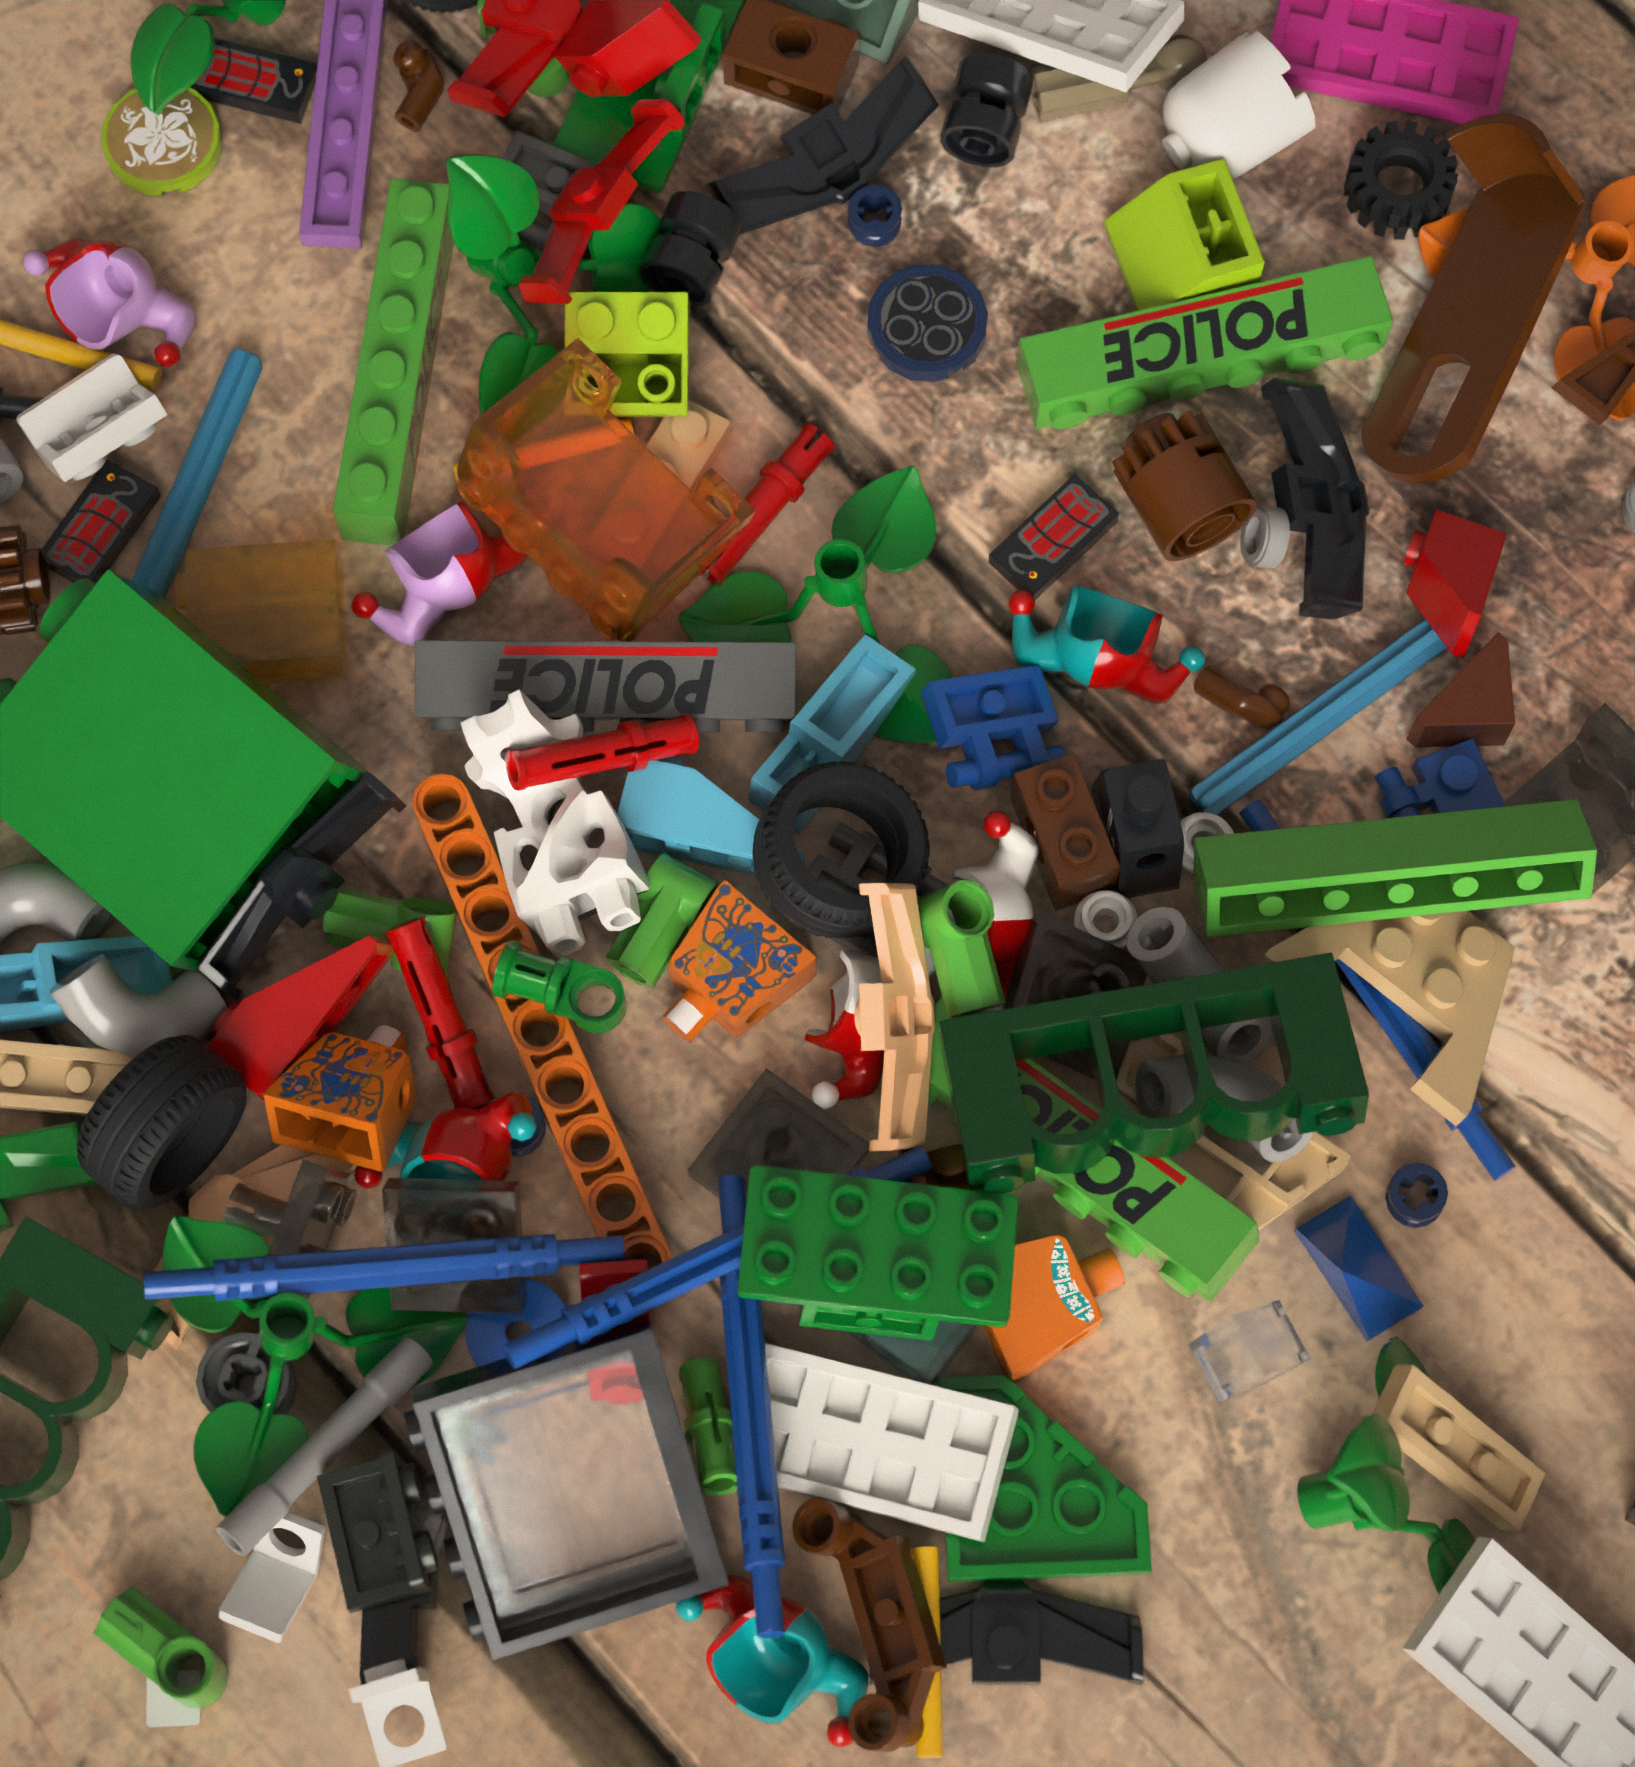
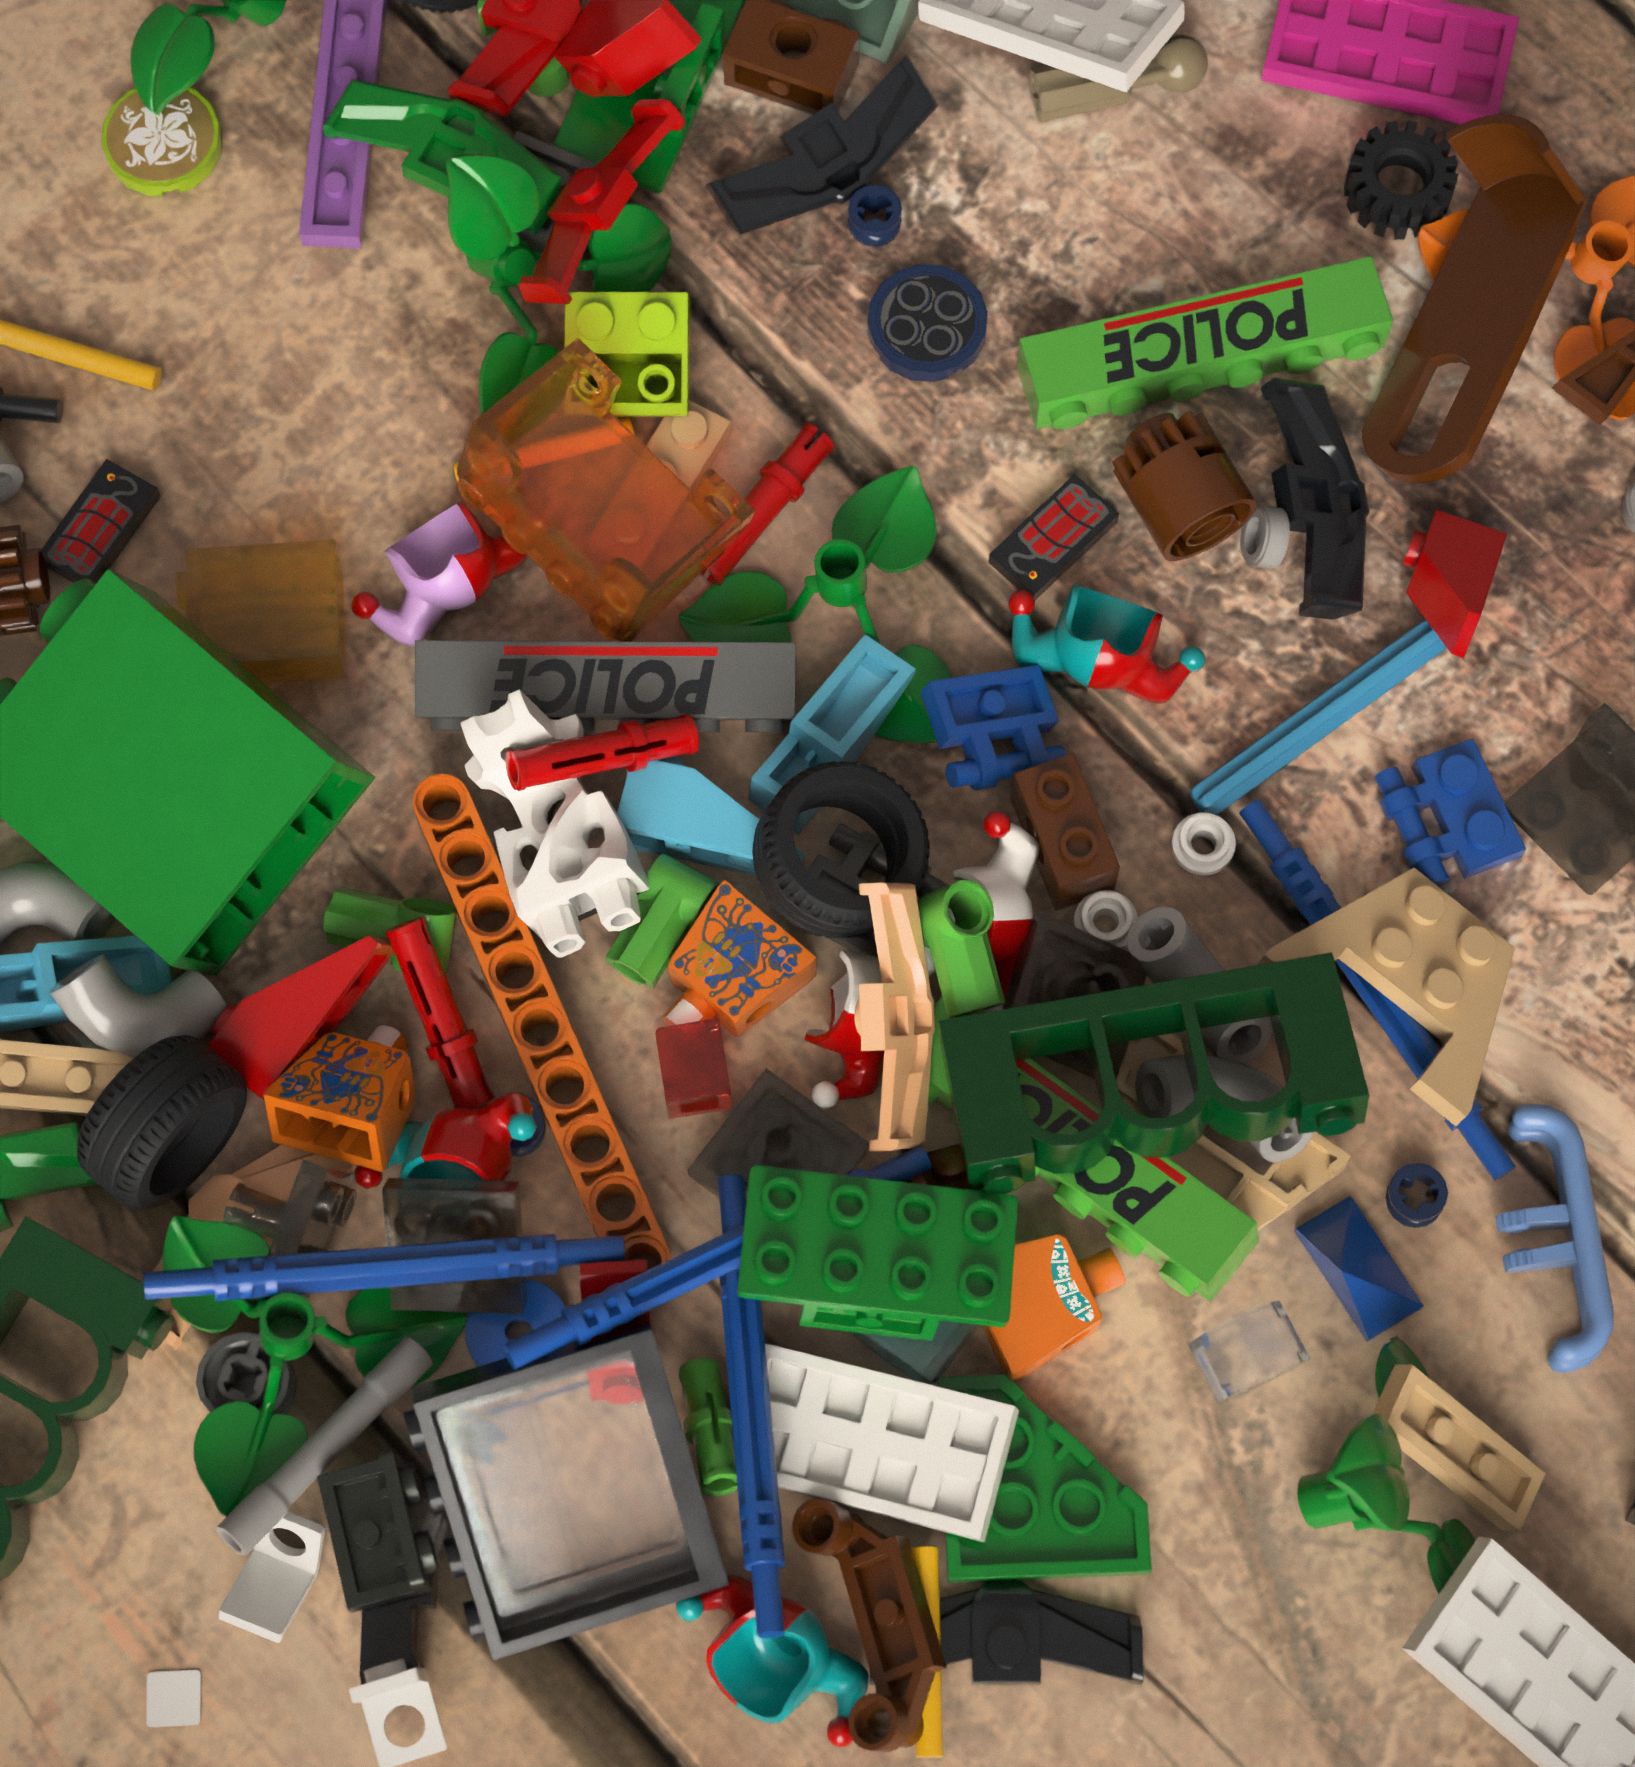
white bracket [16,353,168,483] -> none
lavender piece [23,238,196,368] -> none
bright green piece [93,1586,229,1708] -> none
dark azure axle [132,348,262,599] -> none
tile [190,38,317,124] -> none
black plate [197,772,406,1000] -> none
bright green brick [333,178,454,546] -> none
reddish brown arm [393,40,444,132] -> none
green connector [492,940,627,1034] -> none
black wheel [639,191,743,306] -> none
black wheel [940,53,1034,167] -> none
black torso [1092,759,1185,898] -> none
lime slope [1104,158,1265,311] -> none
white cylinder [1162,31,1315,180] -> none
bright green brick [1193,799,1597,937] -> none
reddish brown arm [1194,666,1290,728] -> none
copper slope [1406,632,1515,748] -> none
none -> green plate [322,79,562,235]
none -> clear red panel [655,1018,732,1119]
none -> medium blue piece [1495,1104,1614,1373]

